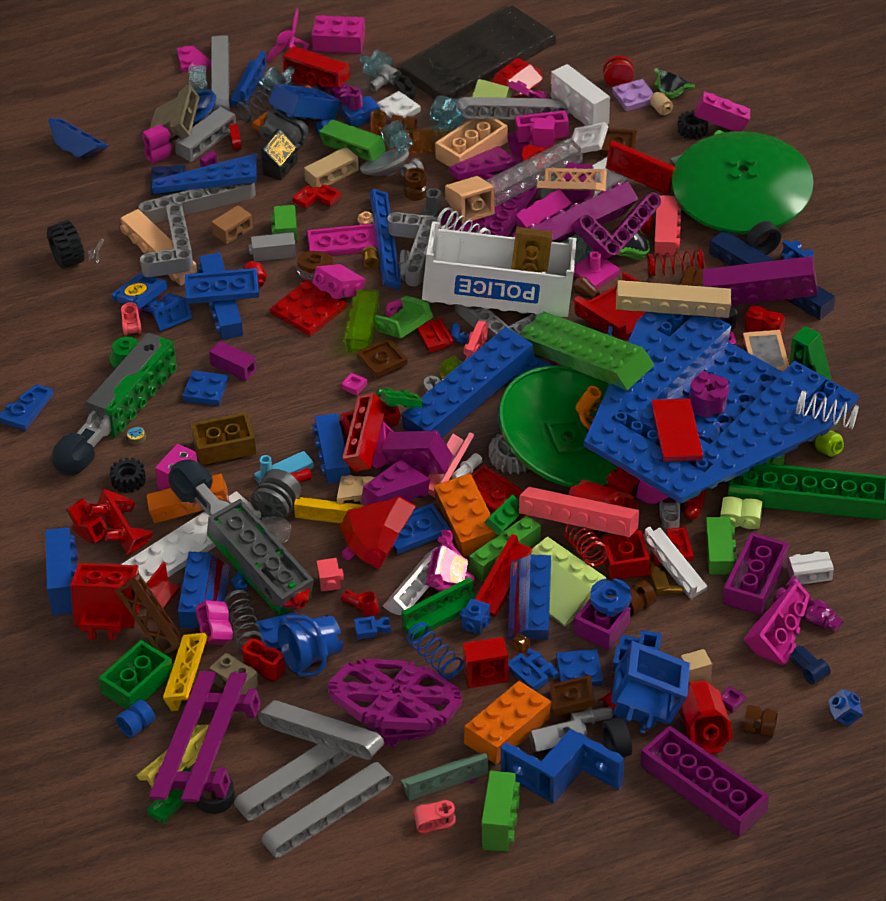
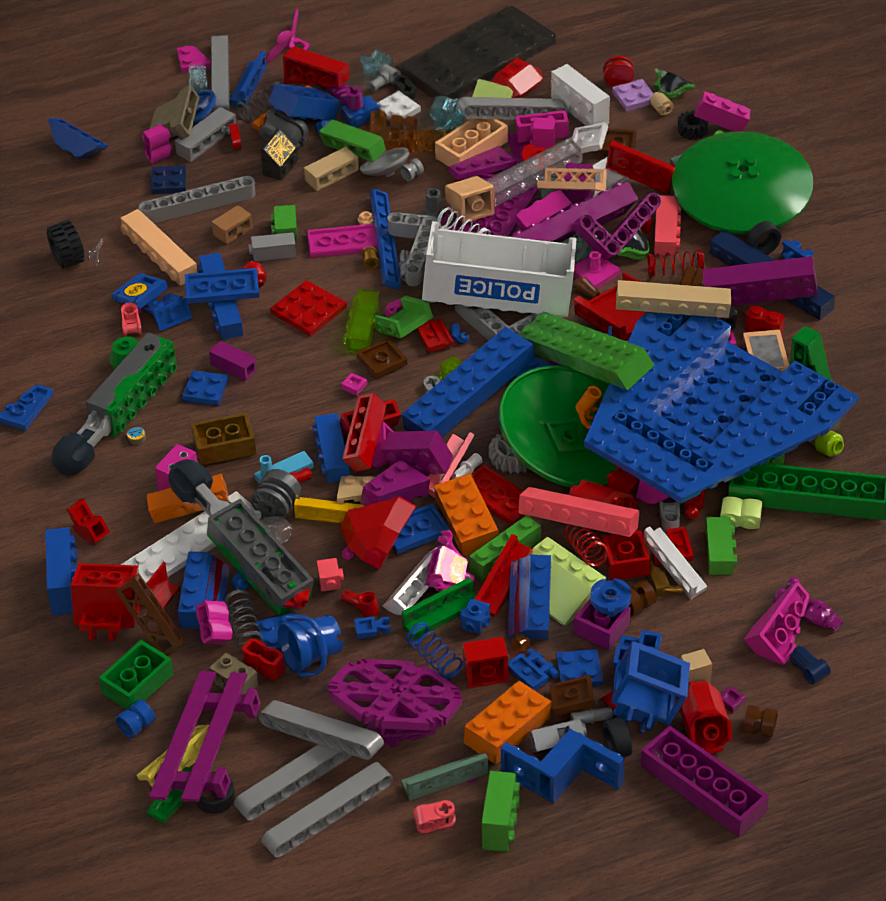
red hose [87,489,154,555] -> none
black tyre [110,458,146,493] -> none
light grey beam [140,202,193,277] -> none
blue wing [152,153,258,194] -> none
yellow fence [163,633,207,711] -> none
magenta tile [200,151,218,167] -> none
clear light blue brick [258,66,295,94] -> none
red plate [292,184,342,209] -> none
reddish brown piece [297,251,333,281] -> none
dark pink brick [312,15,365,53] -> none
dark pink brick [312,264,366,299] -> none
green plate [376,388,423,409] -> none
clear light blue brick [381,120,414,153] -> none
reddish brown wheel [404,168,427,201] -> none
coral plate [464,320,488,360] -> none
green plate [484,495,521,536] -> none
dark pink plate [508,80,549,99] -> none
pearl gold brick [511,227,553,274] -> none
red tile [651,399,703,462] -> none
magenta brick [688,372,729,417] -> none
magenta brick [723,532,789,615] -> none
white brick [787,552,834,584] -> none
white piece [796,391,859,430] -> none
blue brick [828,689,863,727] -> none

